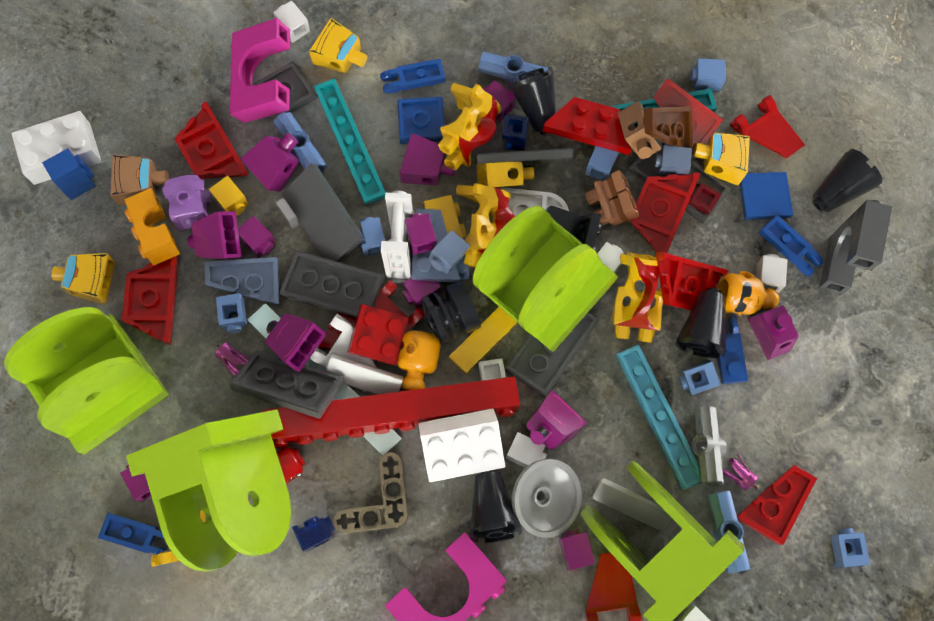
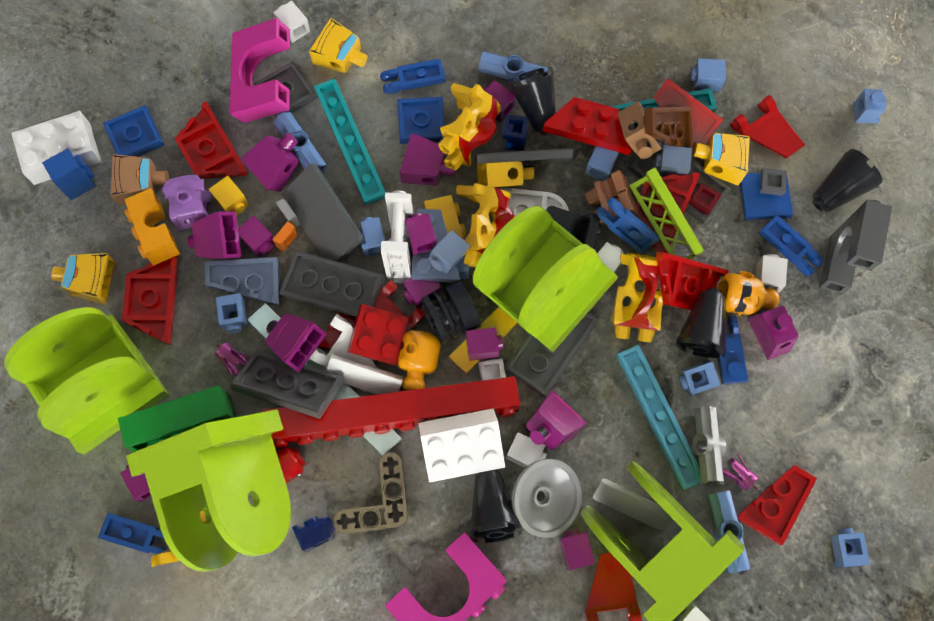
none -> blue tile [103,105,164,157]
none -> green brick [118,385,237,452]
none -> orange tile [273,221,298,252]
none -> magenta brick [466,327,503,361]
none -> blue hinge [596,198,659,254]
none -> lime fence [629,168,704,260]
none -> dark grey plate [759,168,787,196]
none -> medium blue brick [854,89,886,124]

